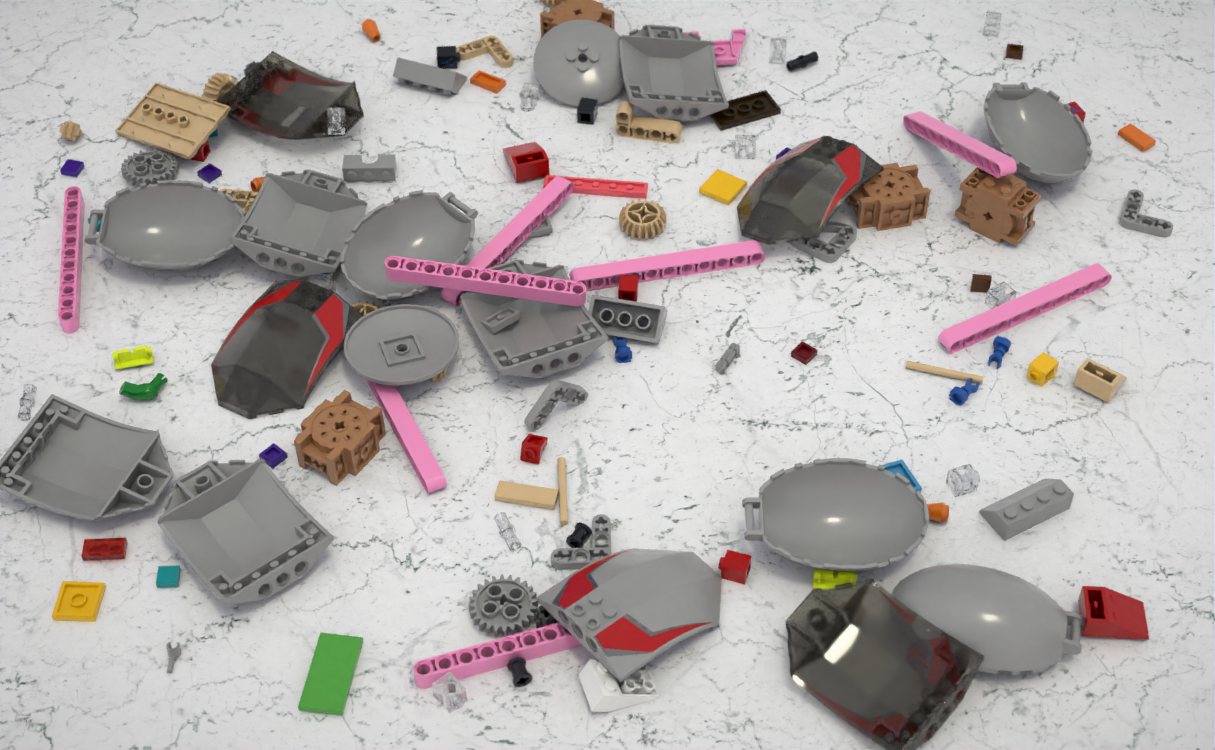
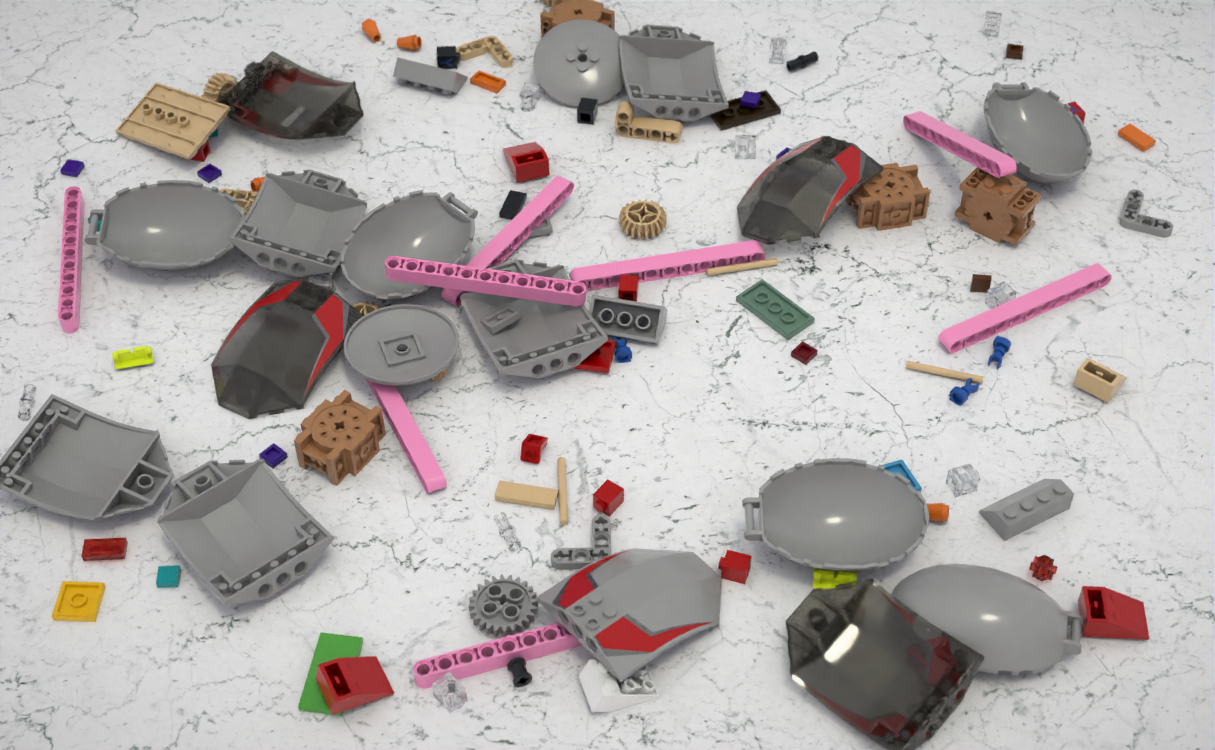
tan gear [59,121,82,141] -> none
green arm [119,373,168,401] -> none
light grey gear [121,149,179,187] -> none
light grey hand [166,642,181,673] -> none
clear brick [327,108,346,135] -> none
light grey arch [342,154,397,182] -> none
light grey beam [524,380,588,431] -> none
dark grey gear [534,605,559,628] -> none
coral tile [543,175,648,199] -> none
black bush [566,523,592,548] -> none
bright pink wing [684,29,746,65] -> none
yellow tile [699,169,747,205] -> none
light grey axle [715,343,740,373] -> none
light grey beam [791,221,857,263] -> none
yellow brick [1026,352,1059,387] -> none
none -> red slope [315,656,394,715]
none -> orange cone [397,35,422,51]
none -> black tile [499,190,527,220]
none -> red plate [573,340,616,373]
none -> red brick [593,479,624,517]
none -> tan bar [706,258,778,276]
none -> sand green tile [736,279,815,340]
none -> dark purple tile [740,91,761,108]
none -> clear red gear [1029,555,1057,581]

